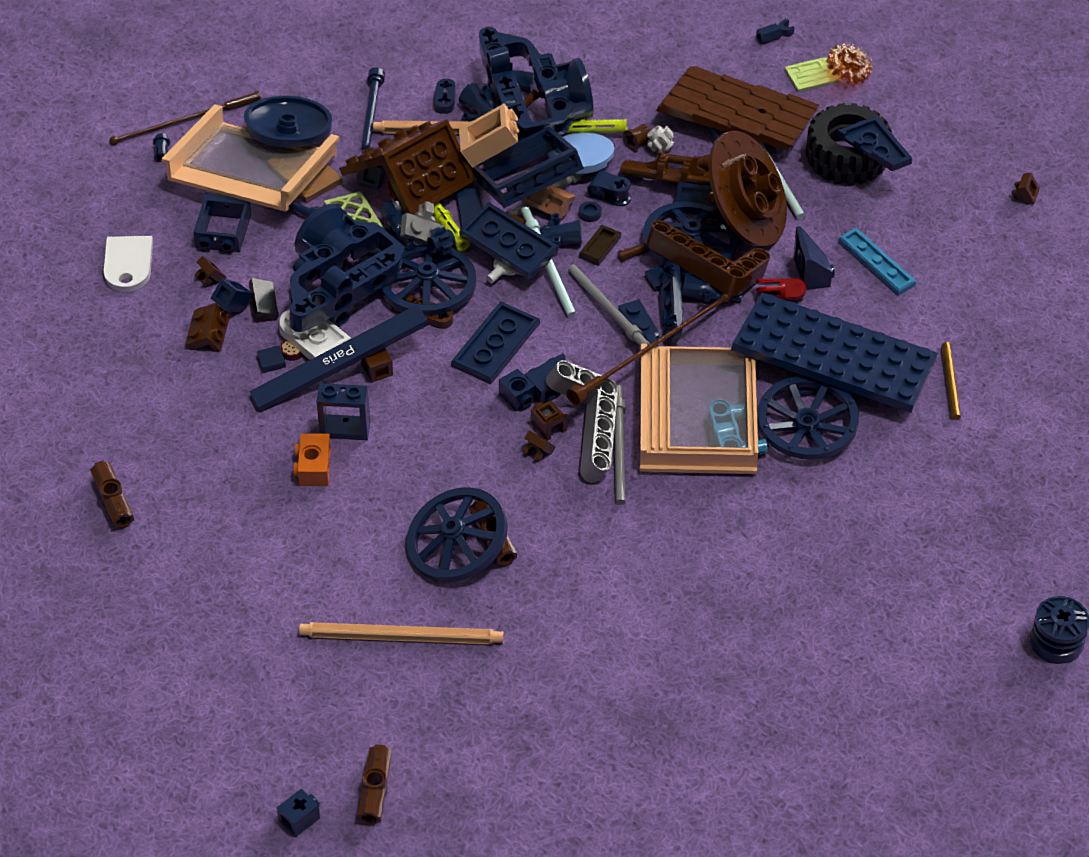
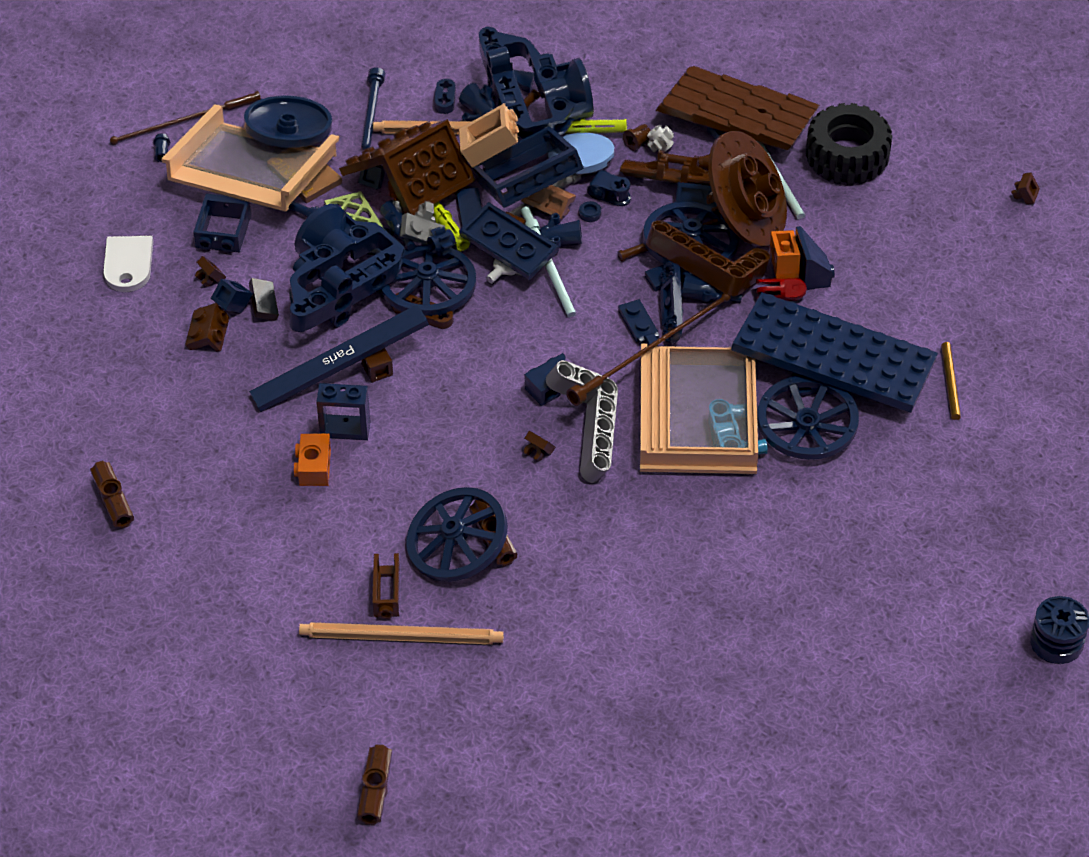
dark blue tile [257,345,286,373] -> none
dark blue brick [276,788,320,837] -> none
white tile [279,309,351,360] -> none
tile [280,339,304,361] -> none
dark blue tile [451,301,540,384] -> none
dark blue brick [499,369,535,411] -> none
reddish brown window [531,400,567,441] -> none
light grey bar [568,264,650,347] -> none
dark brown tile [579,225,621,266] -> none
light grey bar [614,385,626,504] -> none
dark blue bar [756,19,795,44] -> none
yellowish green window [785,57,844,92] -> none
clear orange gear [826,43,873,85] -> none
dark blue wing [838,116,912,171] -> none
dark azure tile [838,228,916,296] -> none
none -> reddish brown window [373,553,400,619]
none -> orange brick [770,230,800,278]

